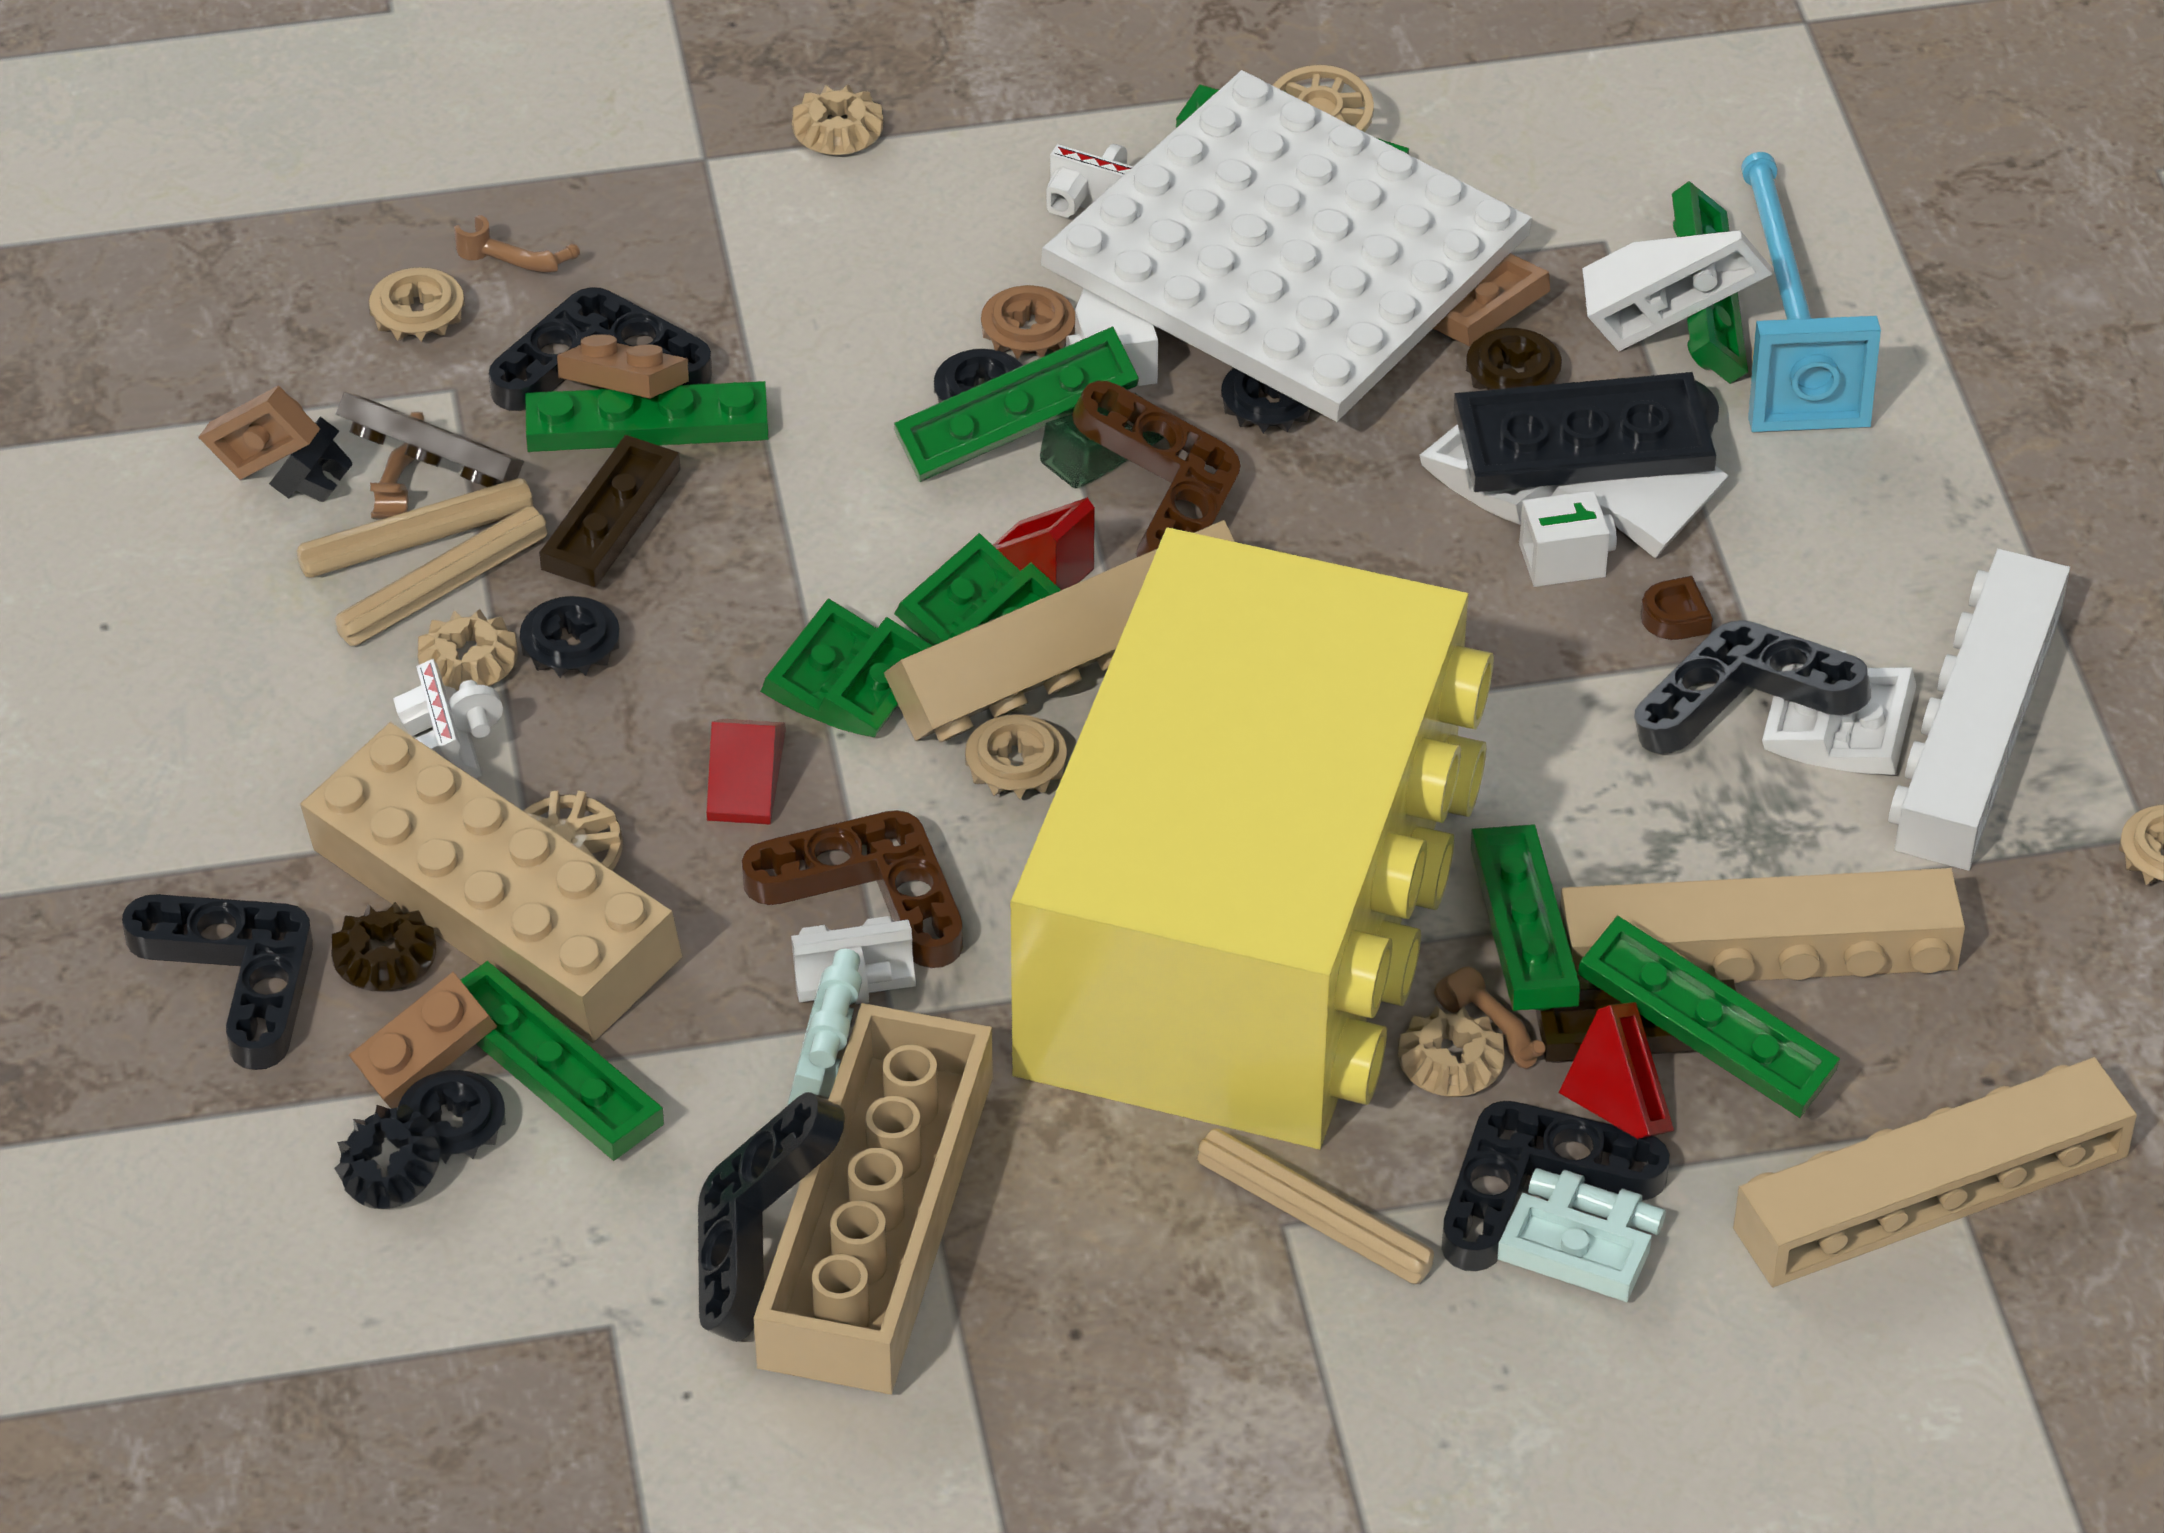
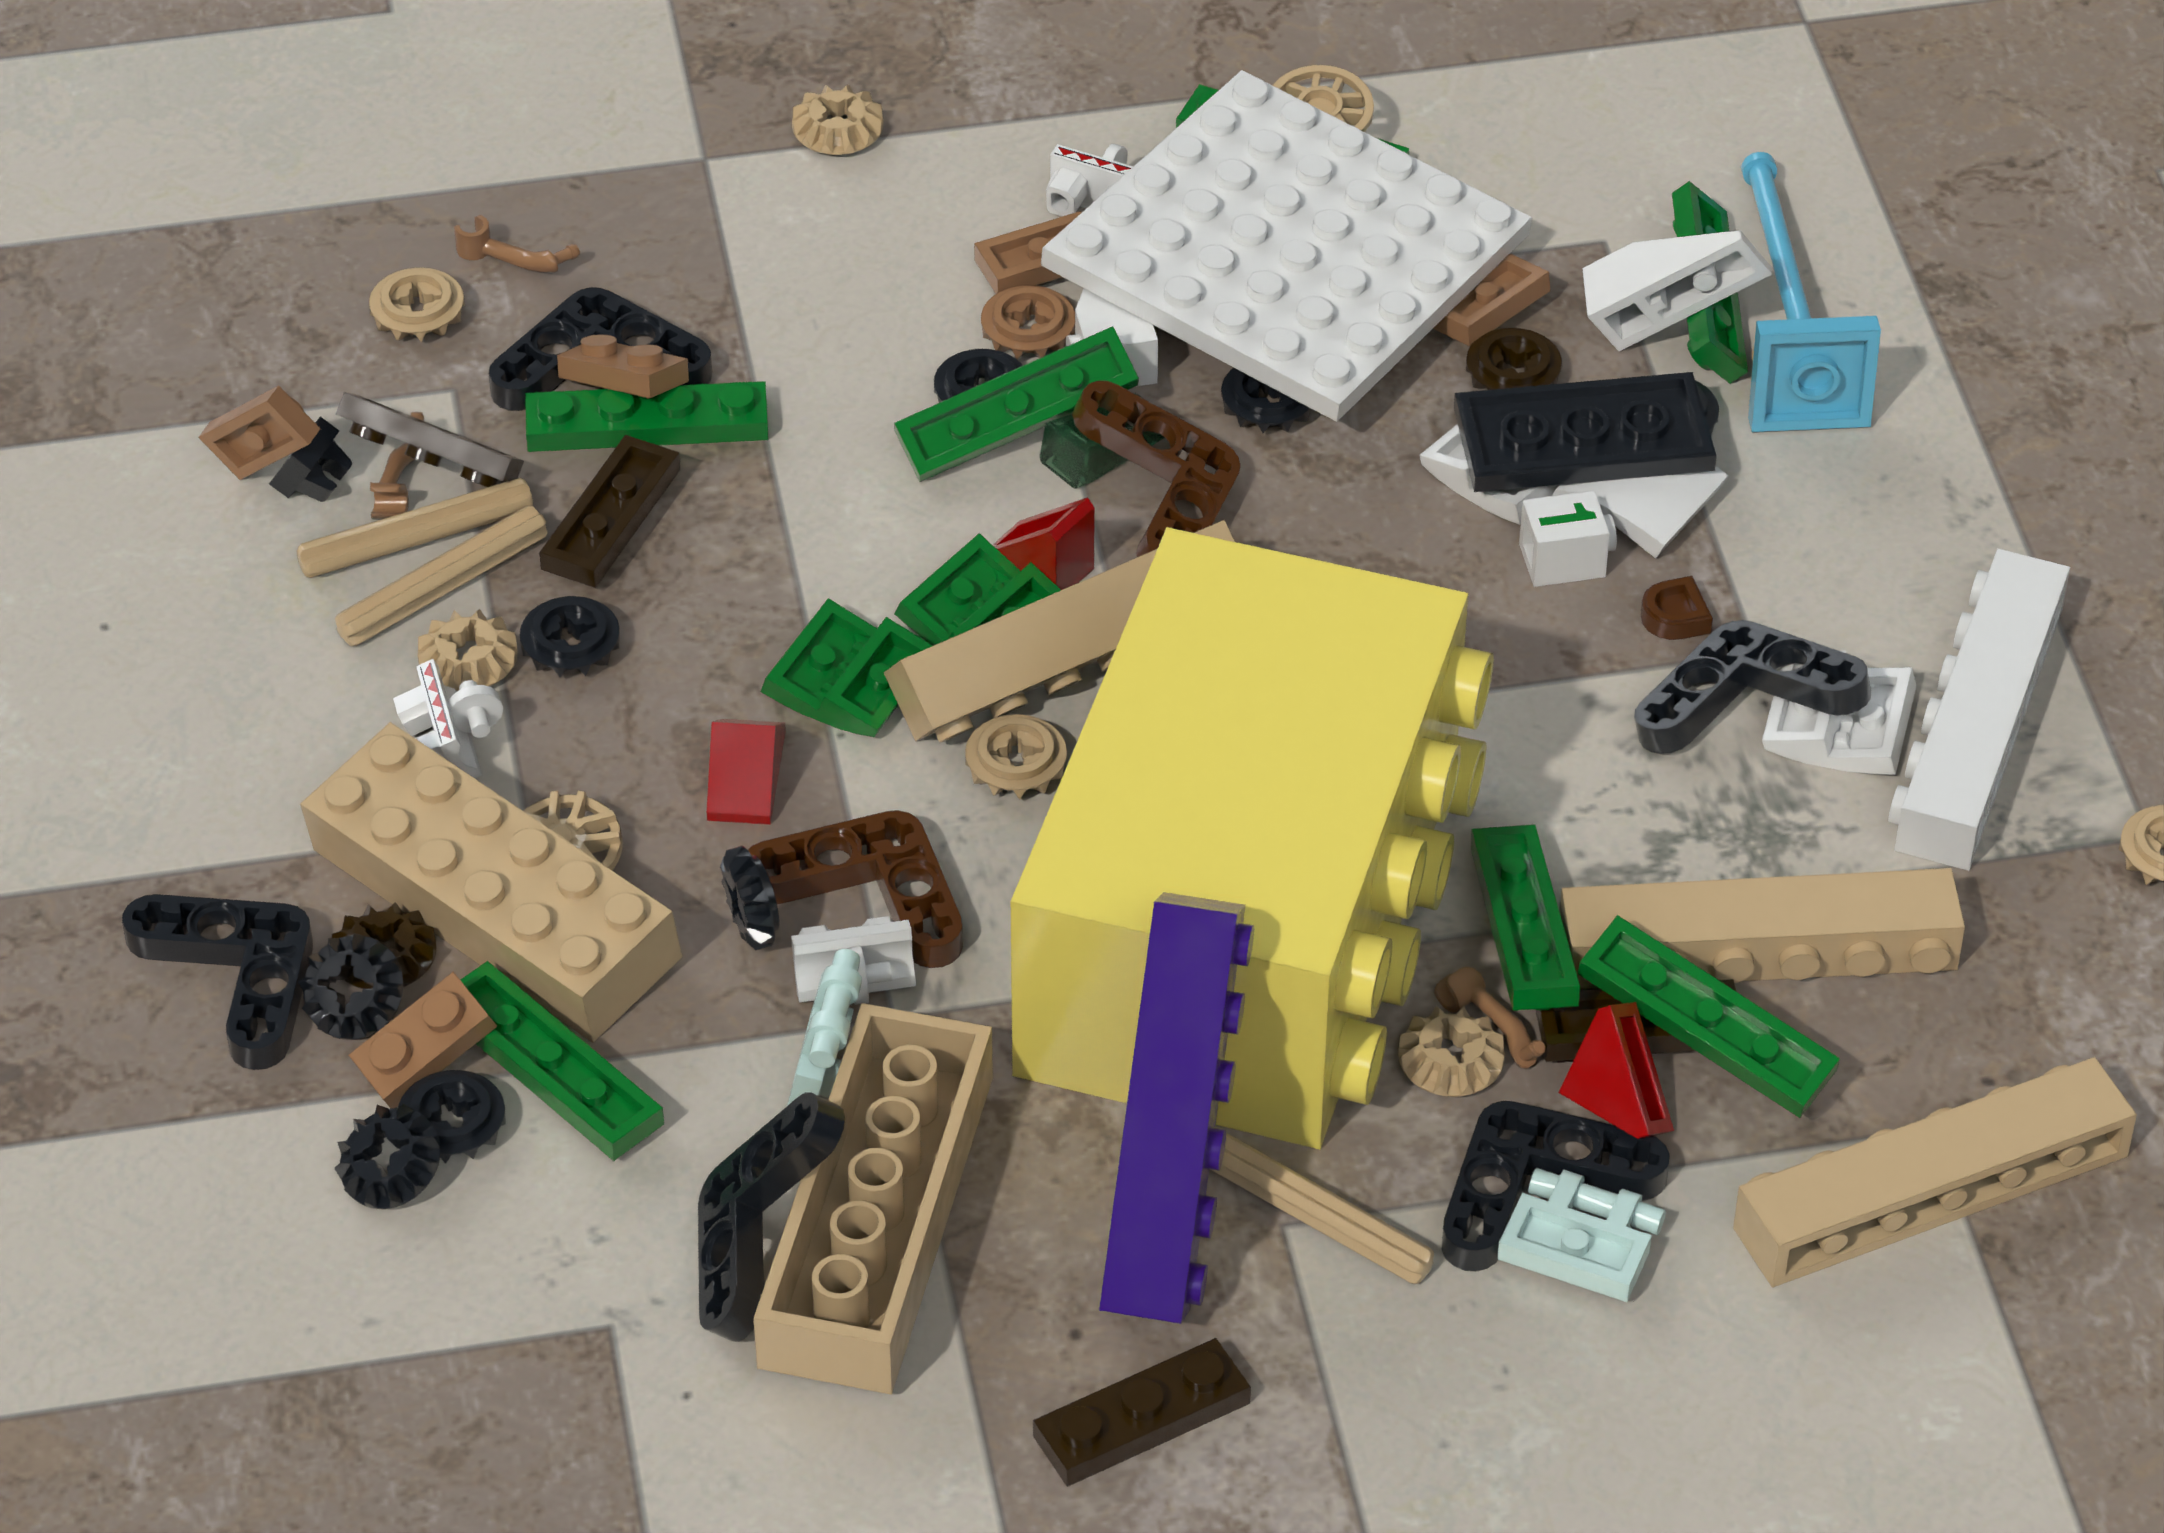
none -> black gear [298,933,404,1040]
none -> black gear [720,845,780,950]
none -> medium nougat plate [974,211,1082,294]
none -> dark brown plate [1033,1338,1251,1487]
none -> dark purple brick [1099,892,1254,1324]

